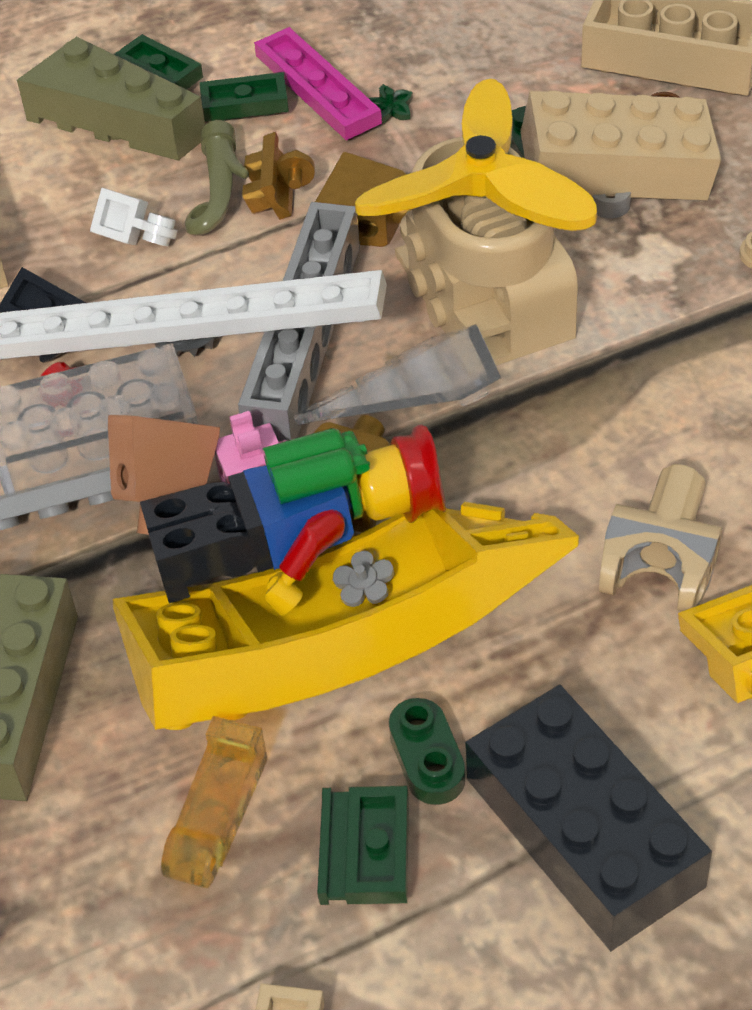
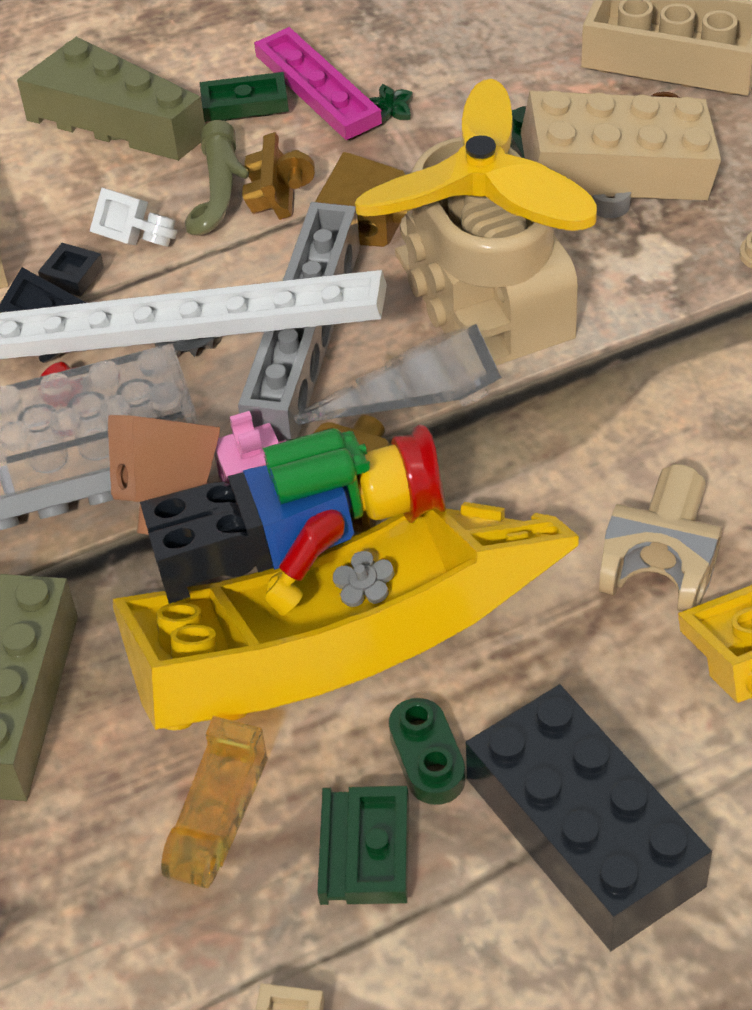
dark green plate [114,34,203,90] -> none
none -> black plate [38,243,104,297]

